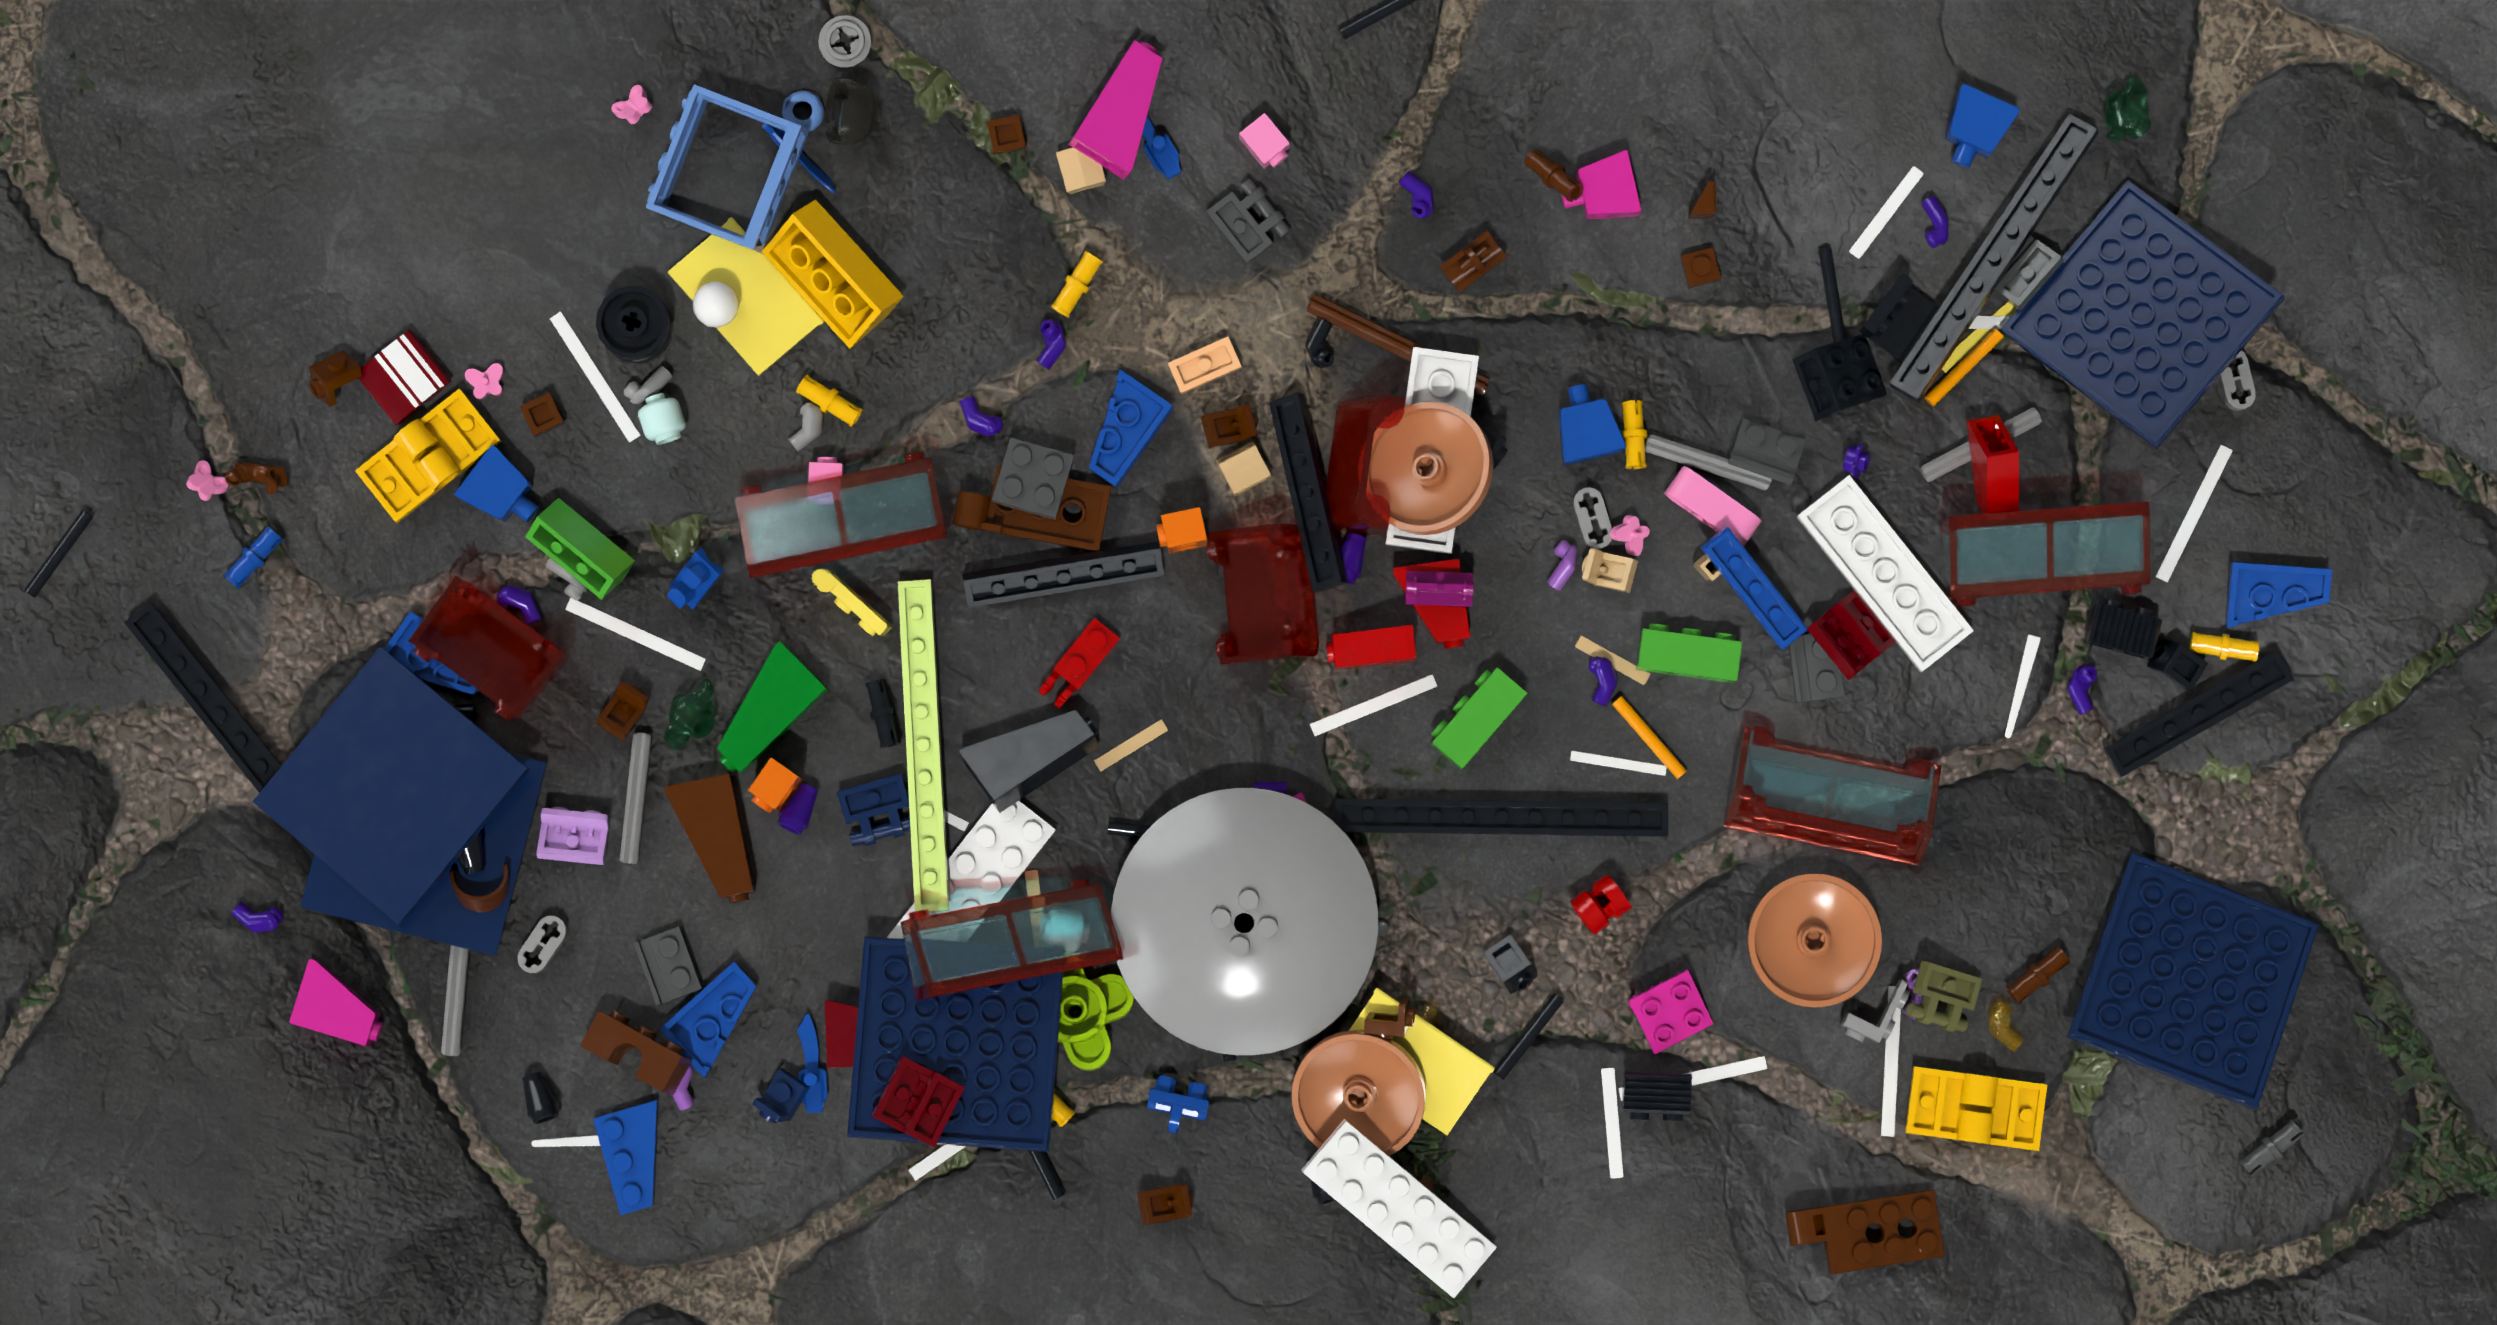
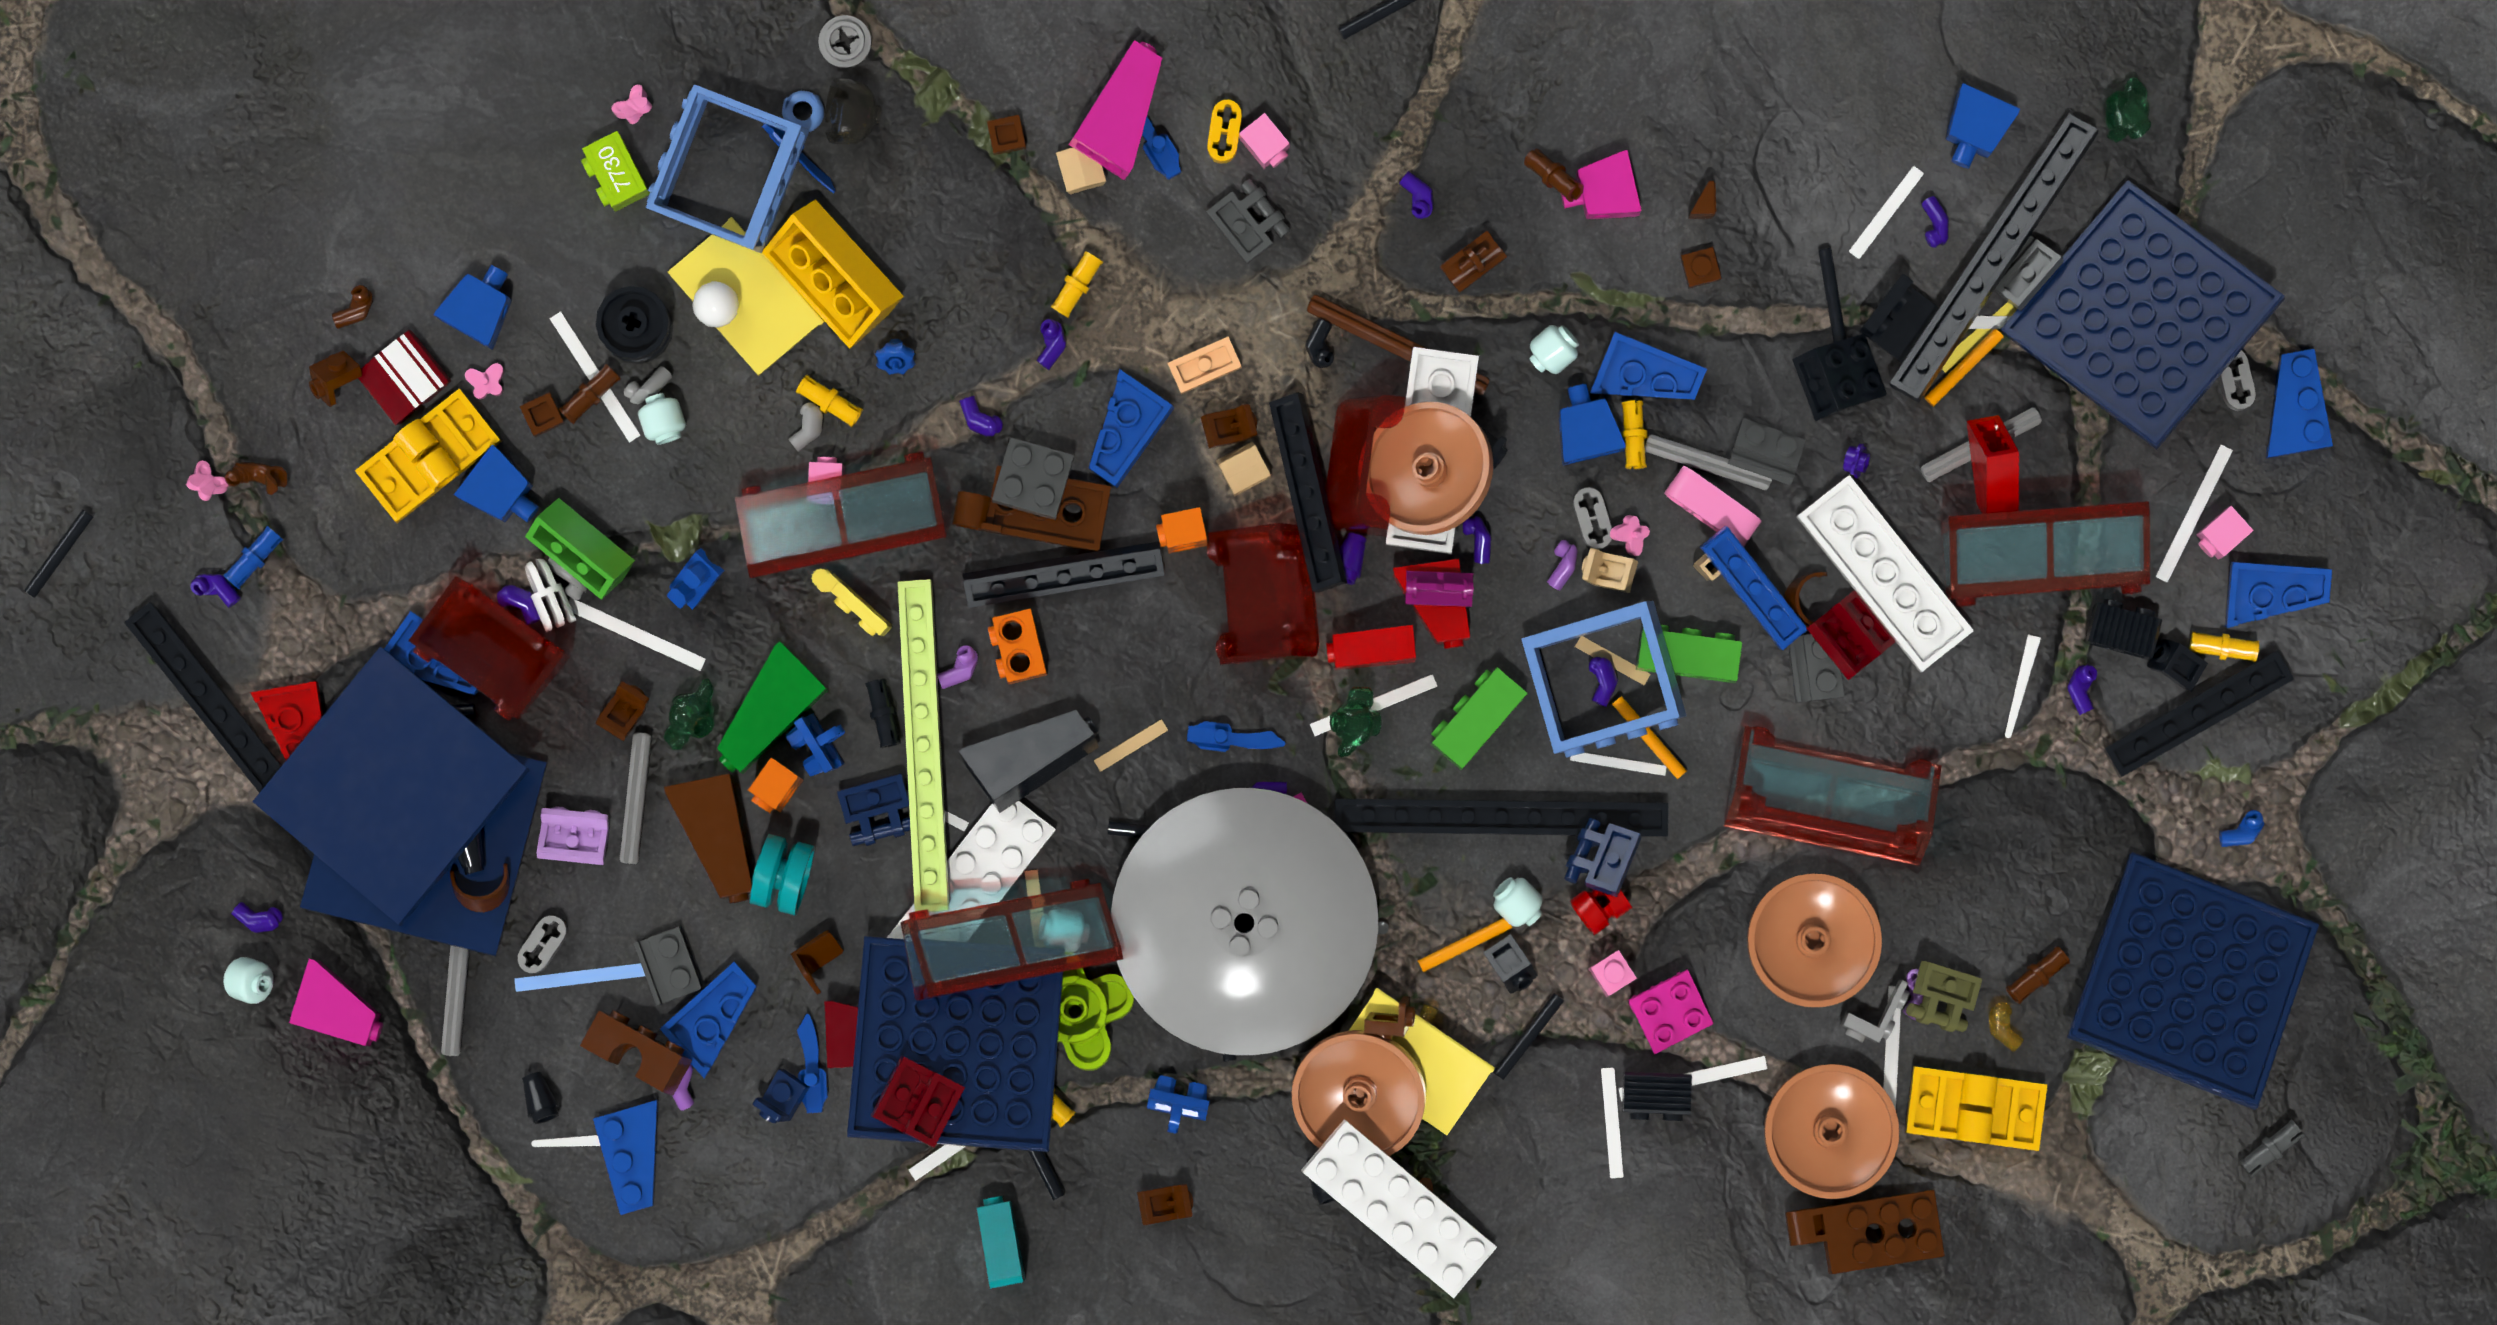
dark purple cone [777,783,818,835] -> none
red hinge [1038,618,1120,709] -> none
none -> dark purple arm [190,574,241,608]
none -> light aqua head [223,957,274,1004]
none -> red wing [250,681,323,760]
none -> reddish brown arm [332,285,373,329]
none -> blue torso [434,265,511,350]
none -> light blue sticker [514,963,645,992]
none -> white arm [525,558,576,632]
none -> reddish brown pin [558,364,621,425]
none -> lime brick [581,131,650,212]
none -> teal wheel [750,834,815,916]
none -> blue hips [786,713,845,776]
none -> reddish brown bracket [791,930,843,995]
none -> blue piece [875,339,916,375]
none -> medium lavender arm [937,645,978,689]
none -> teal slope [977,1196,1026,1289]
none -> orange brick [988,608,1047,685]
none -> blue piece [1187,721,1286,752]
none -> yellow beam [1207,100,1242,164]
none -> clear green piece [1330,687,1382,757]
none -> light orange bar [1418,918,1513,972]
none -> dark purple arm [1462,516,1491,564]
none -> light aqua head [1493,877,1543,927]
none -> medium blue window [1521,601,1687,758]
none -> light aqua head [1529,325,1579,374]
none -> dark blue plate [1564,818,1641,897]
none -> bright pink brick [1588,950,1637,997]
none -> blue wing [1590,332,1707,400]
none -> nougat dish [1764,1064,1899,1199]
none -> reddish brown helmet [1783,572,1827,628]
none -> bright pink brick [2197,506,2254,560]
none -> blue arm [2219,810,2264,847]
none -> blue wing [2266,349,2333,459]

